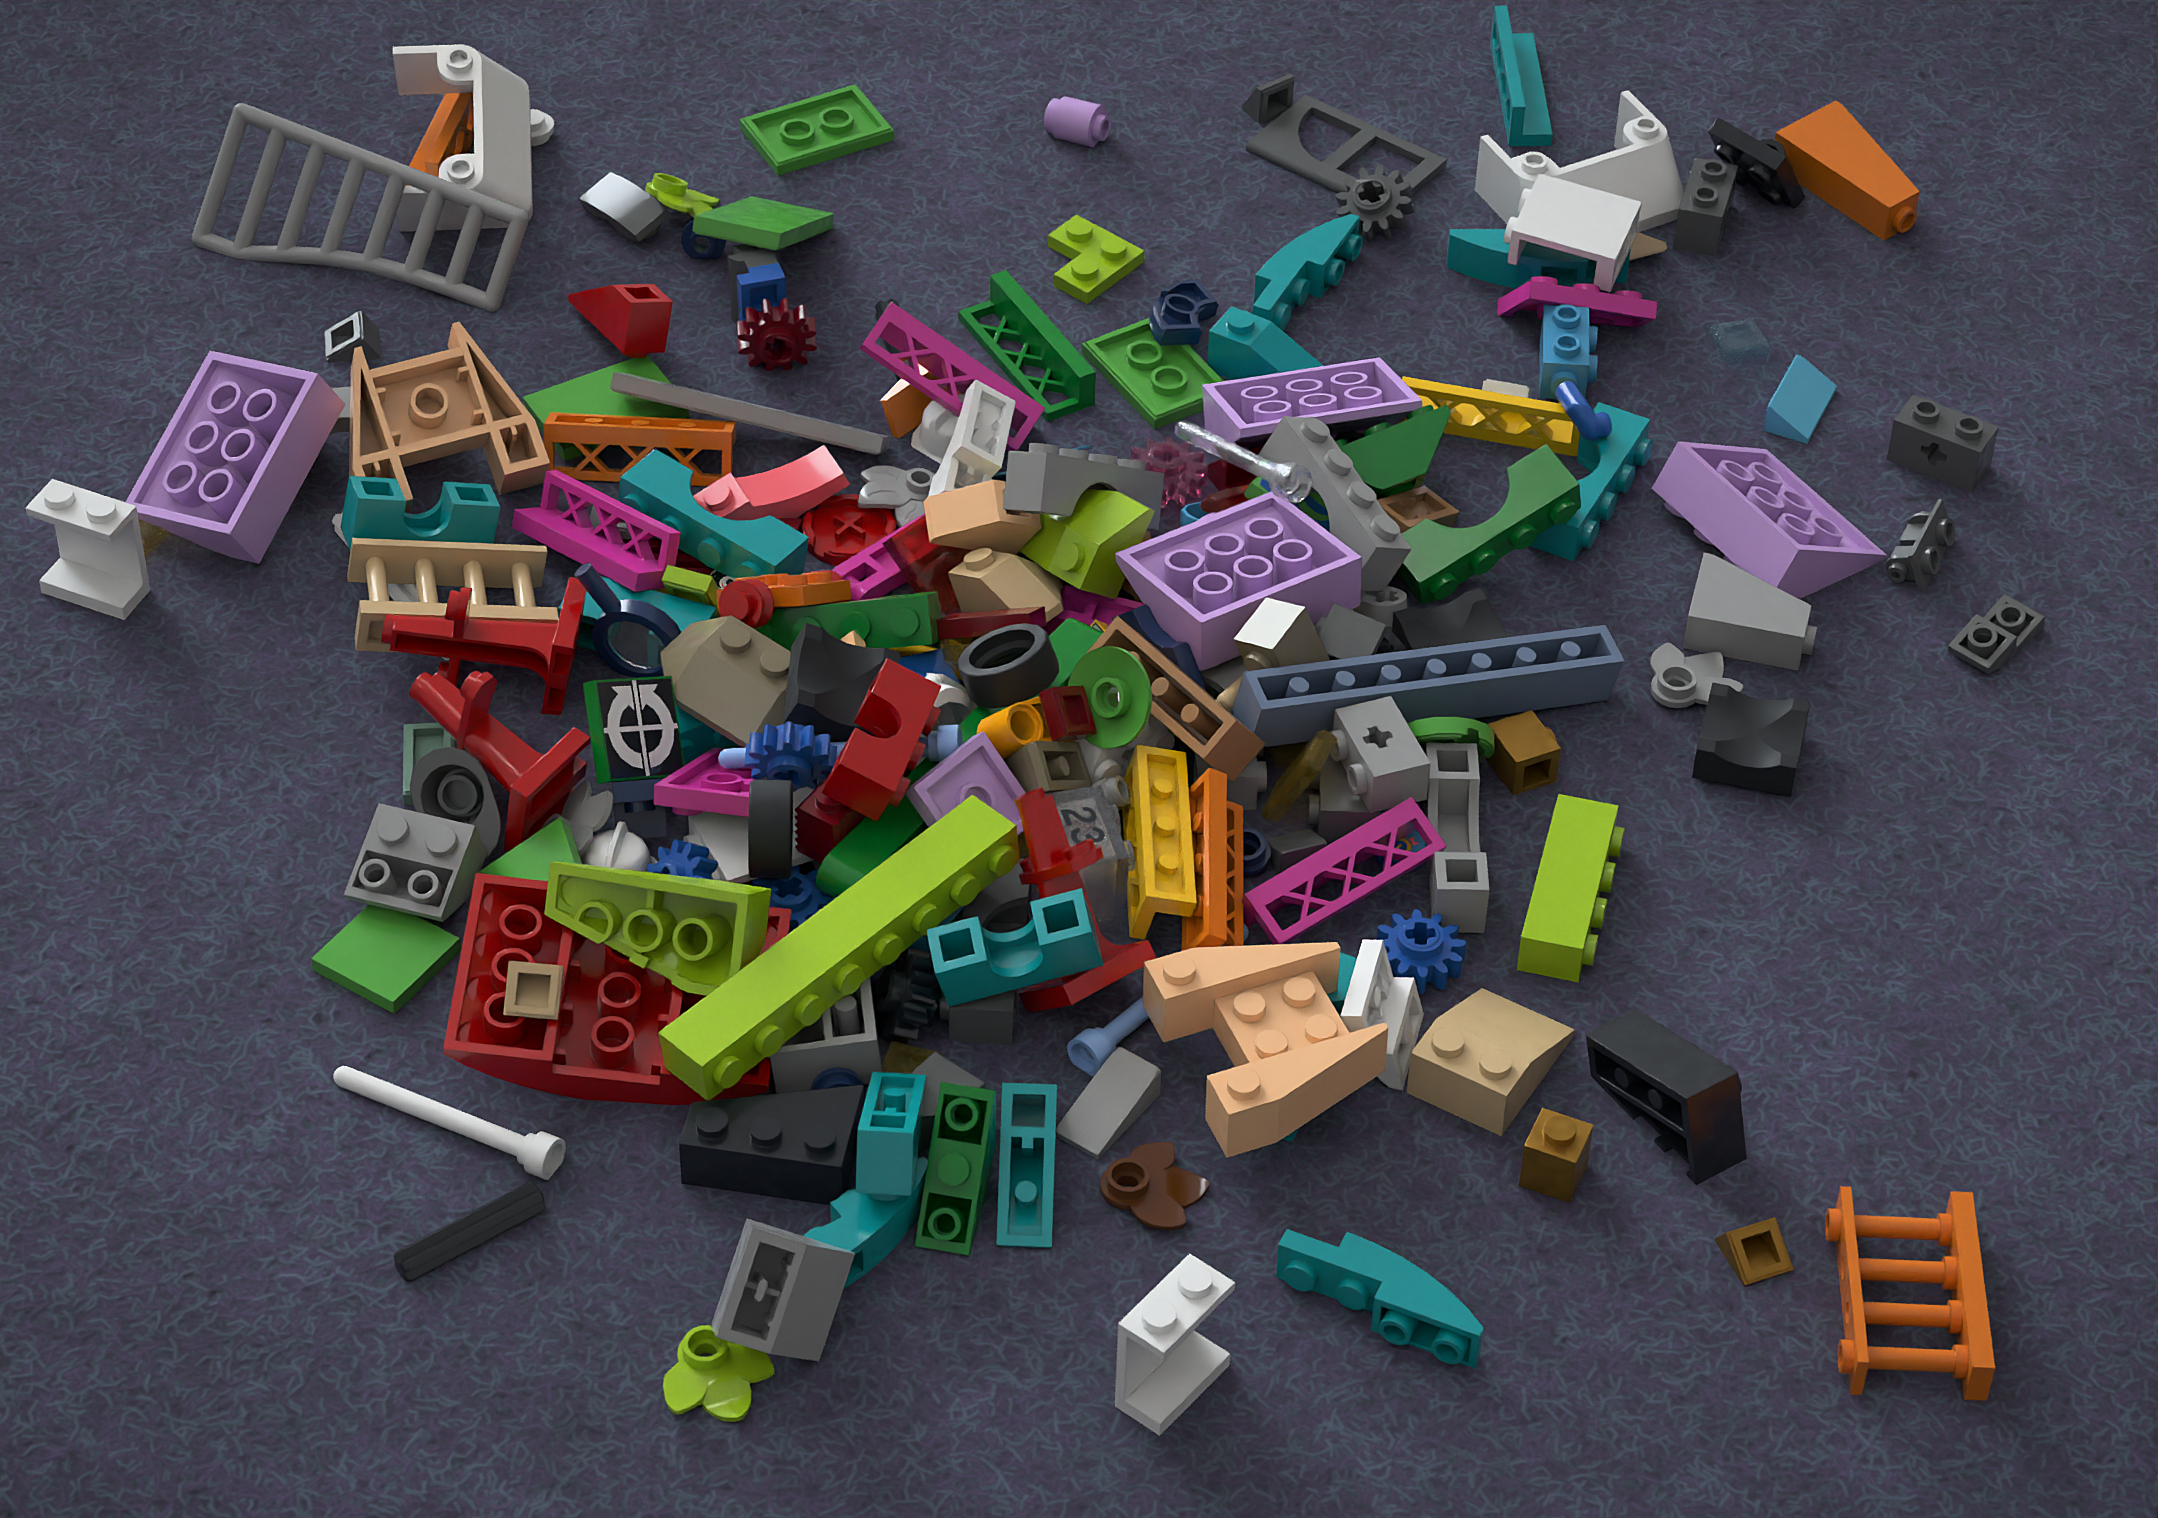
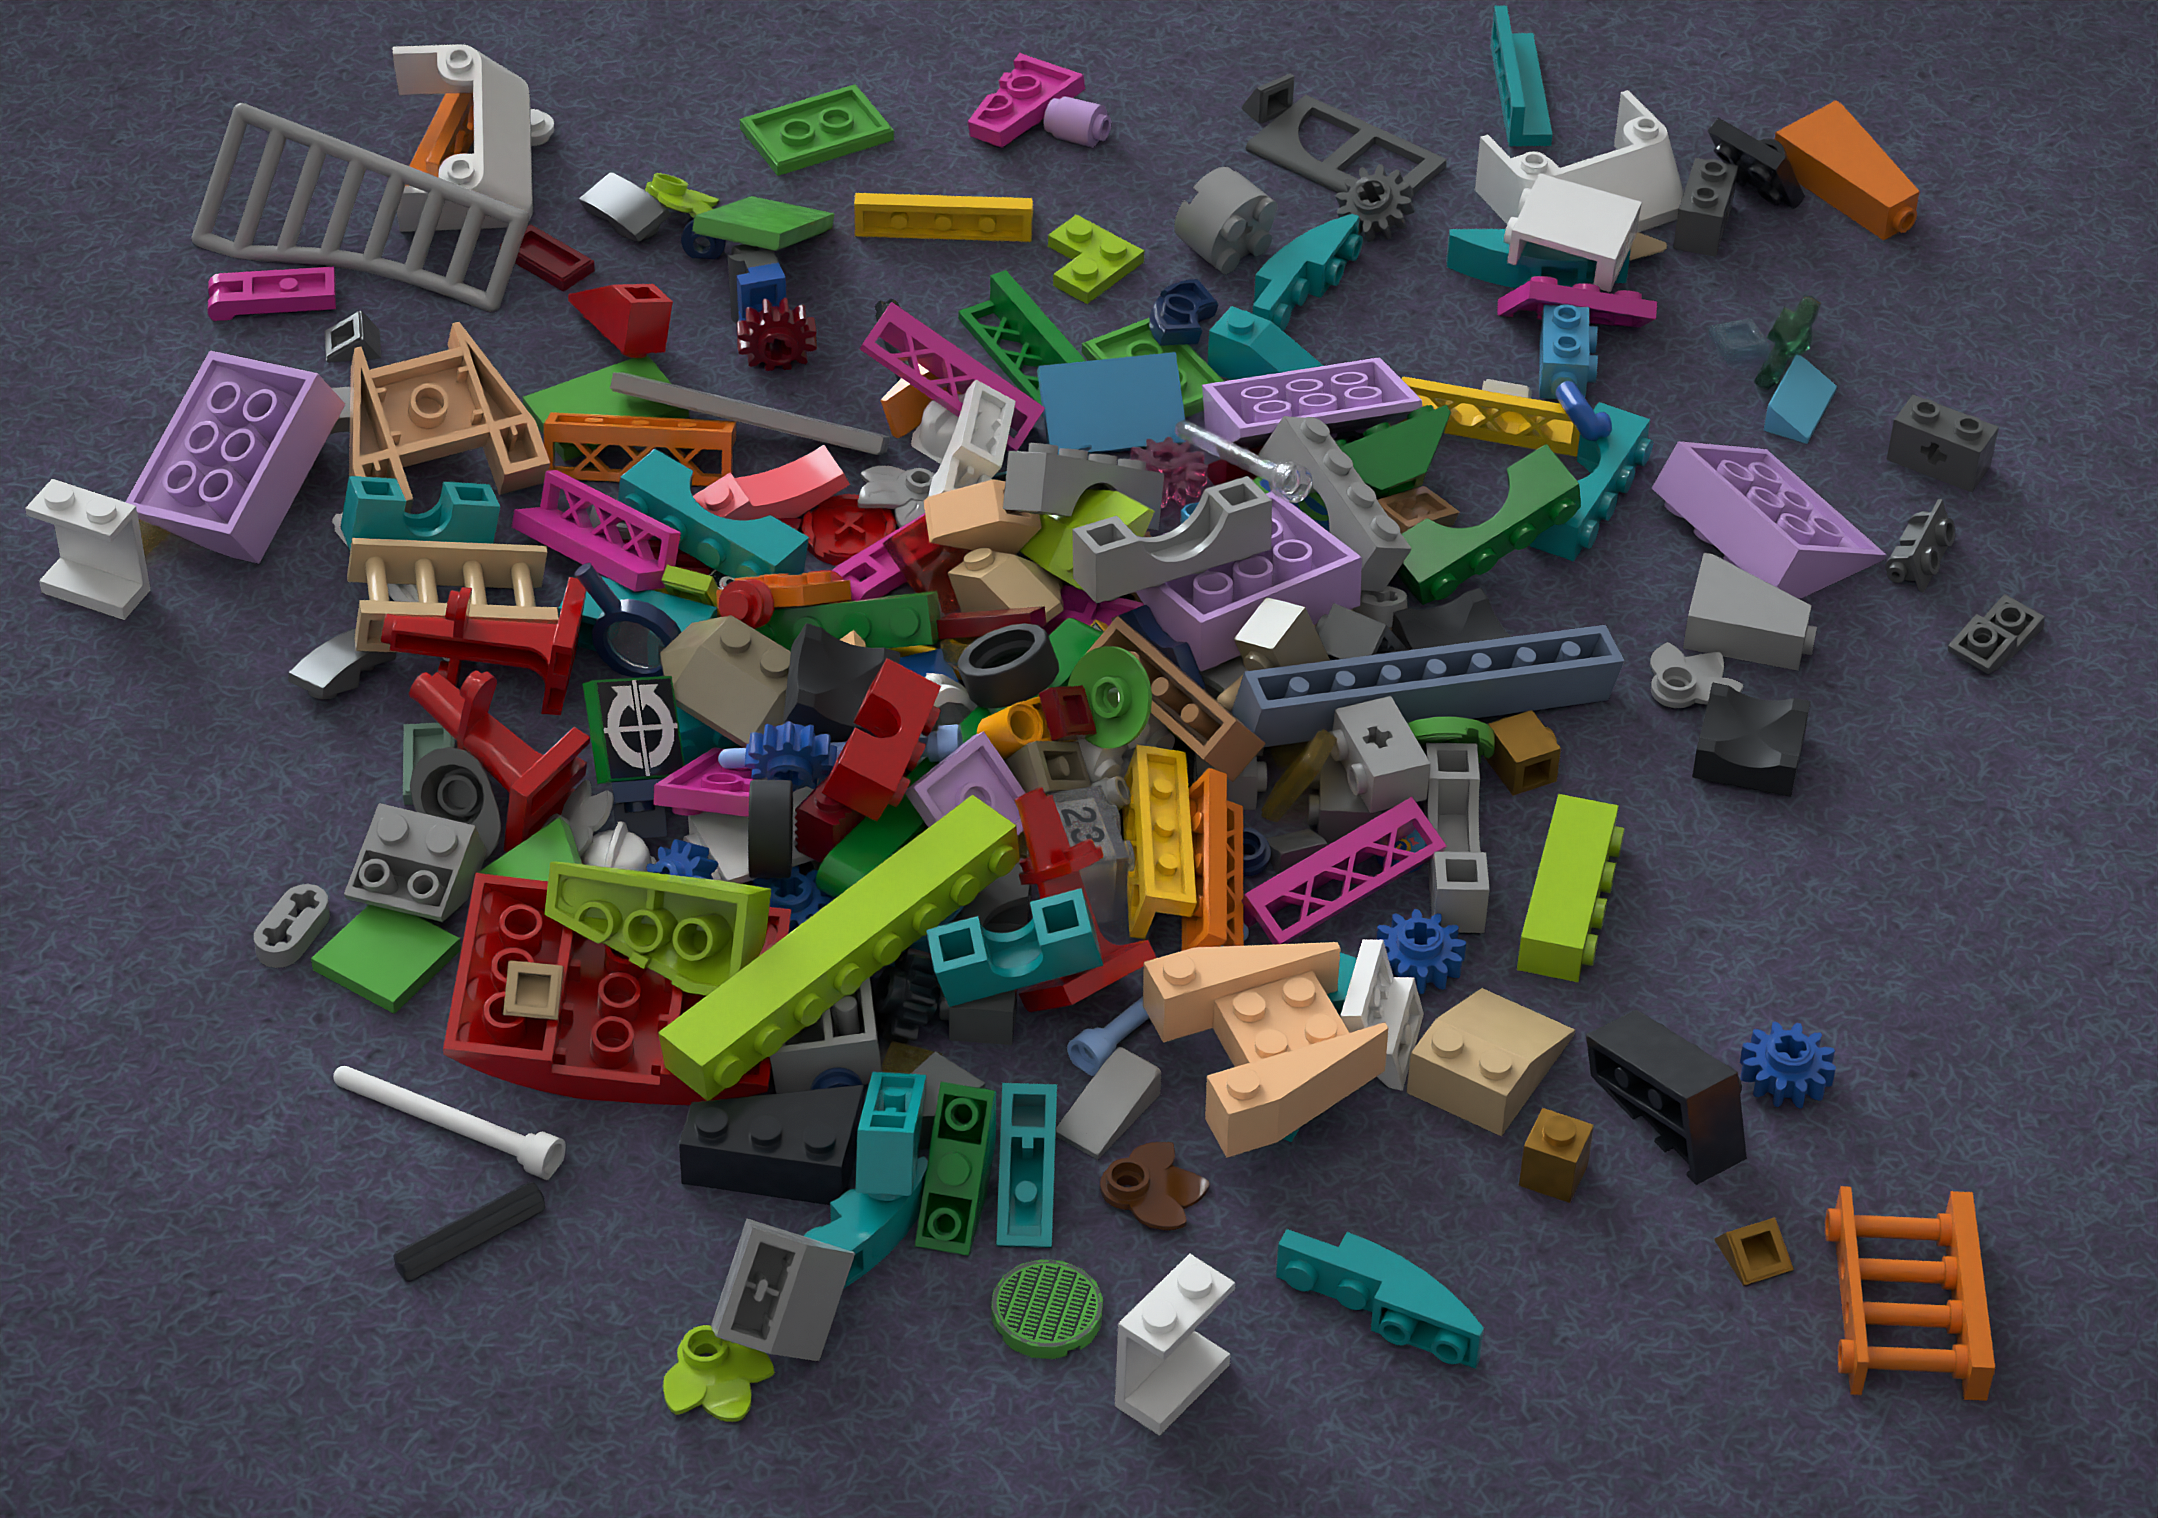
none -> dark pink plate [208,267,336,321]
none -> light grey beam [254,884,330,968]
none -> dark grey slope [288,628,397,699]
none -> dark red tile [499,224,595,292]
none -> yellow fence [854,193,1033,242]
none -> dark pink wing [968,53,1085,147]
none -> tile [991,1259,1103,1359]
none -> dark azure tile [1037,352,1188,455]
none -> light grey arch [1072,476,1272,604]
none -> light grey brick [1174,167,1278,274]
none -> blue gear [1739,1021,1836,1108]
none -> clear green animal [1753,294,1821,390]

